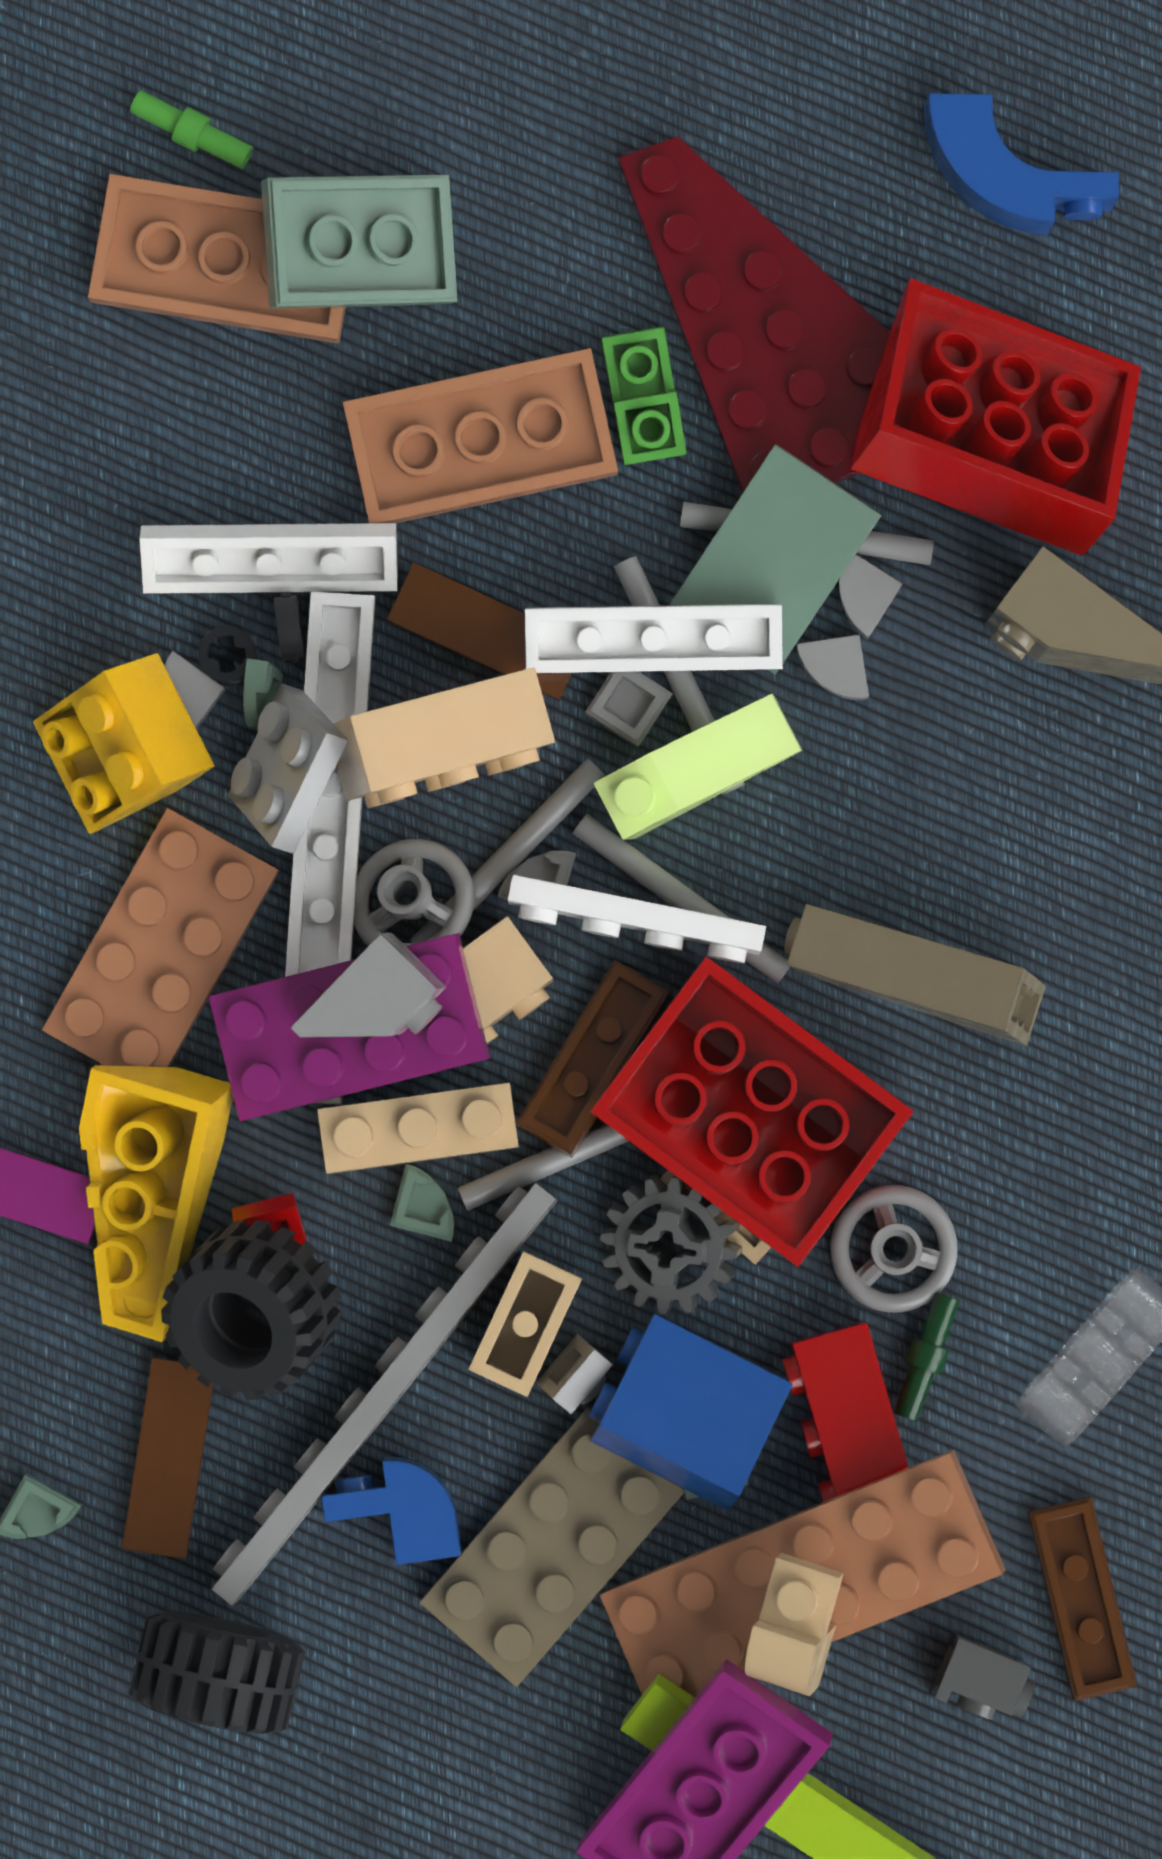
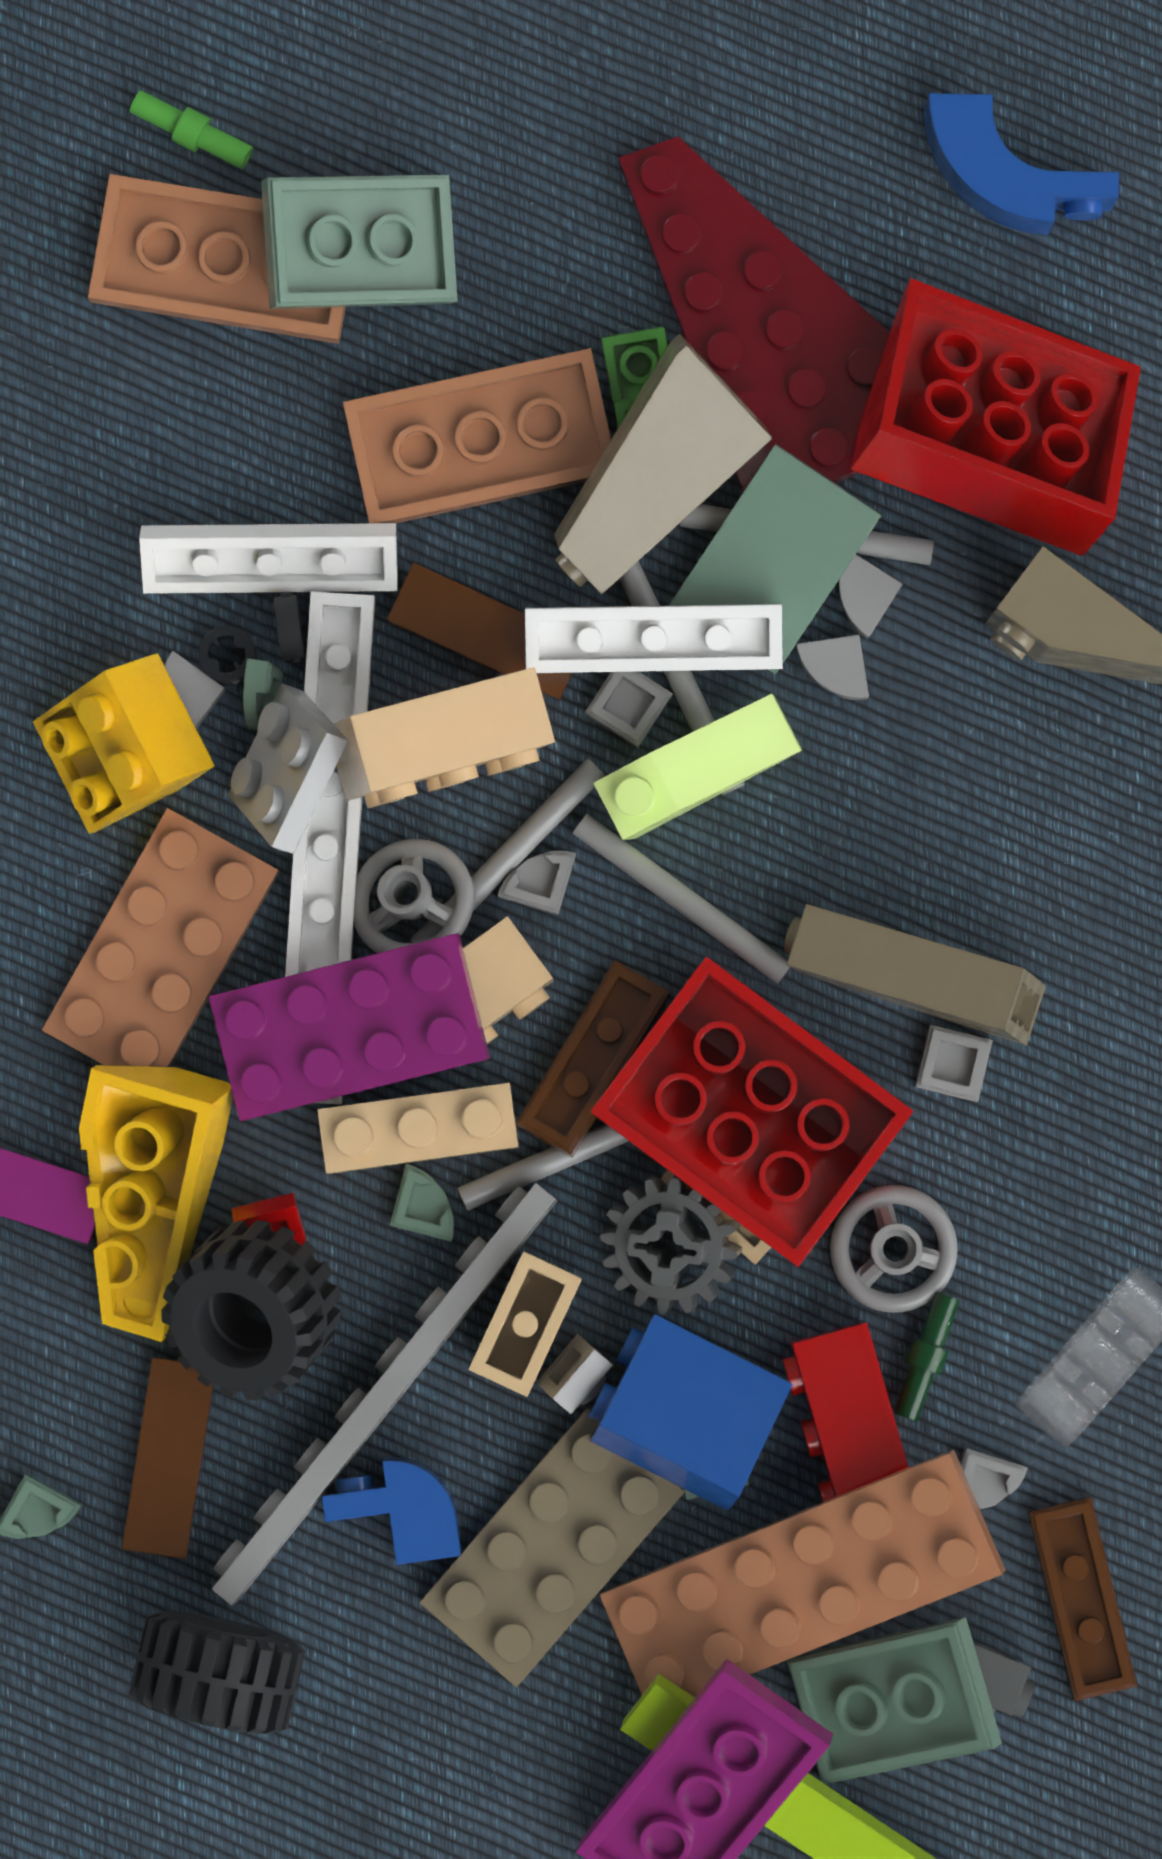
light grey slope [291,933,446,1037] -> none
white plate [508,875,766,963] -> none
tan brick [745,1553,844,1696] -> none
none -> slope [554,334,772,594]
none -> sand green tile [787,1617,1002,1784]
none -> light grey tile [914,1025,993,1103]
none -> light grey tile [960,1448,1028,1511]

